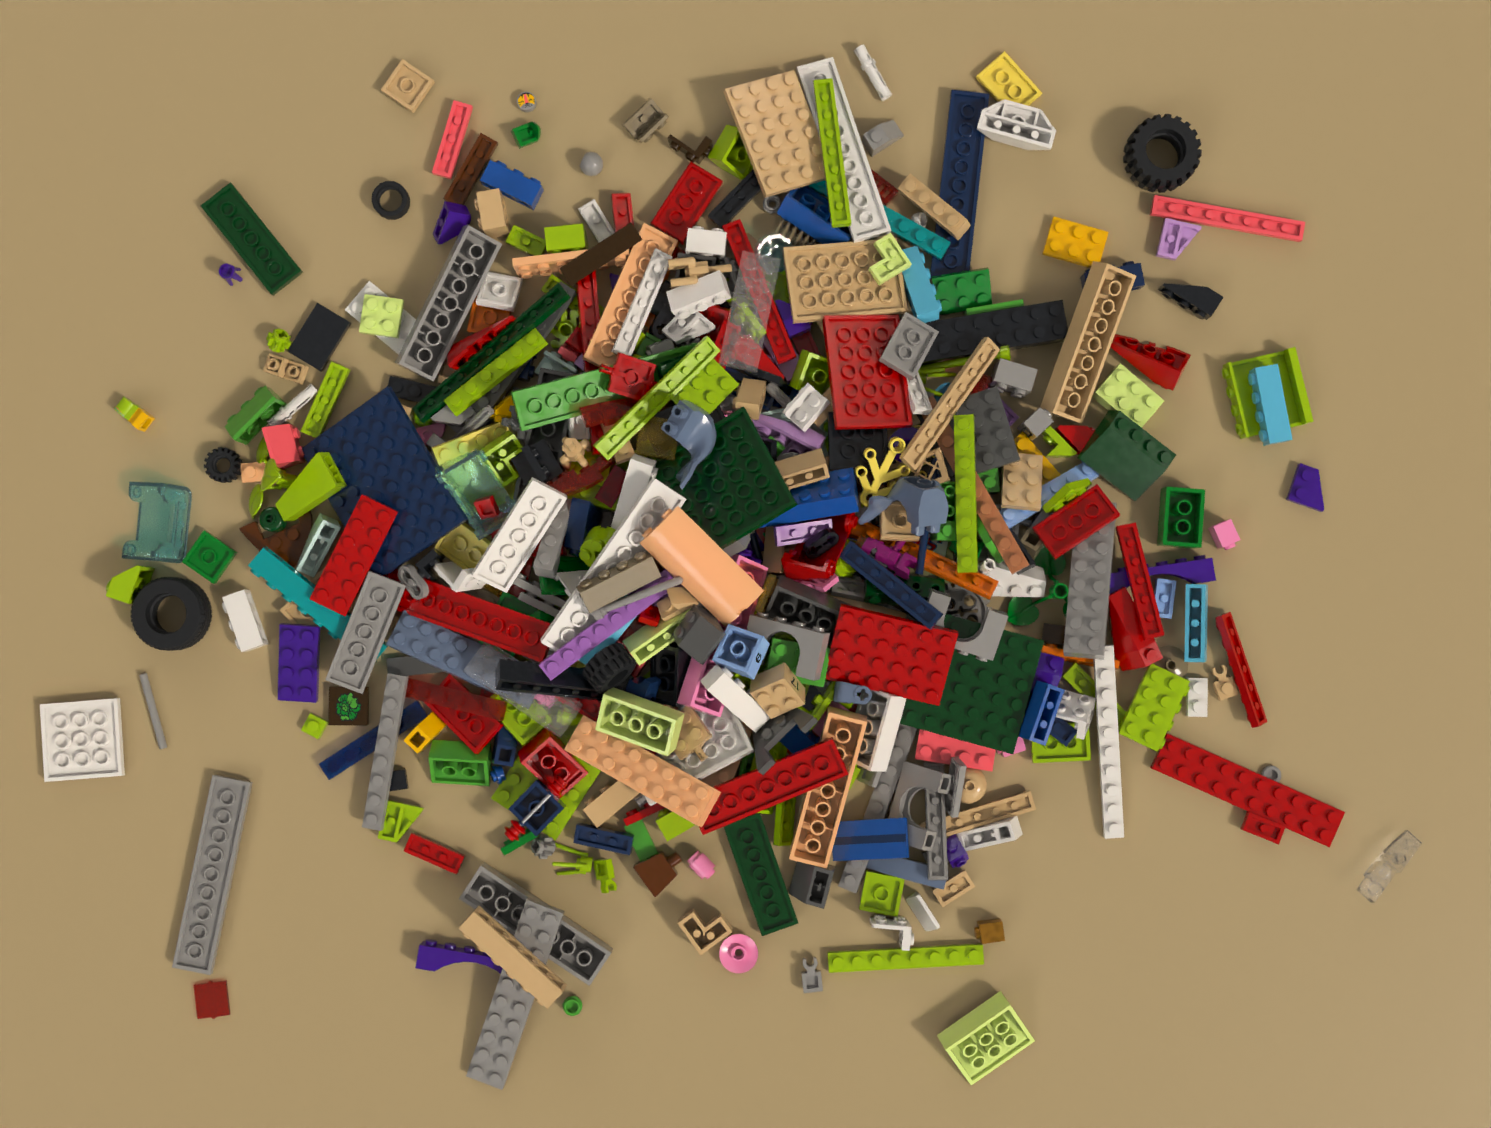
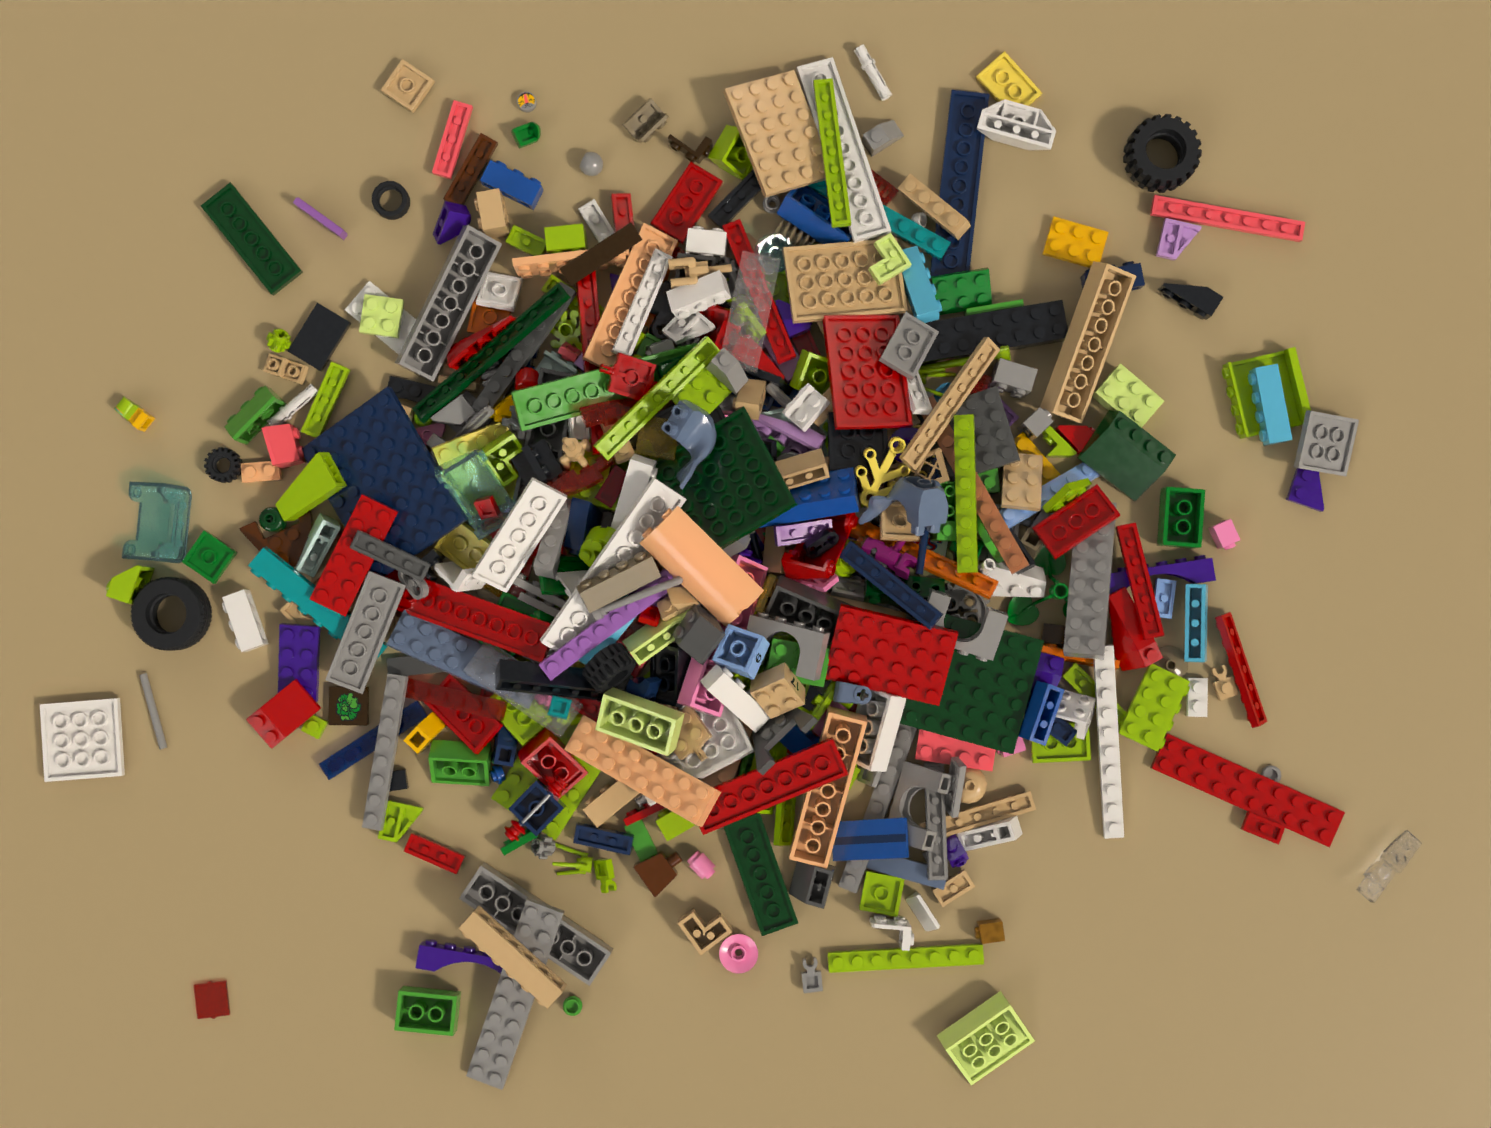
light grey plate [172,775,253,975] -> none
dark purple piece [219,263,243,286] -> none
lime plant [249,437,298,519] -> none
lime plate [444,328,548,417] -> none
red plate [565,326,582,354] -> none
red wedge [1110,334,1191,391] -> none
none -> red slope [246,679,321,749]
none -> medium lavender tile [293,197,348,240]
none -> dark grey tile [349,529,431,582]
none -> bright green brick [394,986,461,1036]
none -> red head [515,367,539,390]
none -> teal tile [548,695,572,720]
none -> light grey slope [706,347,748,395]
none -> light grey plate [1294,410,1359,476]

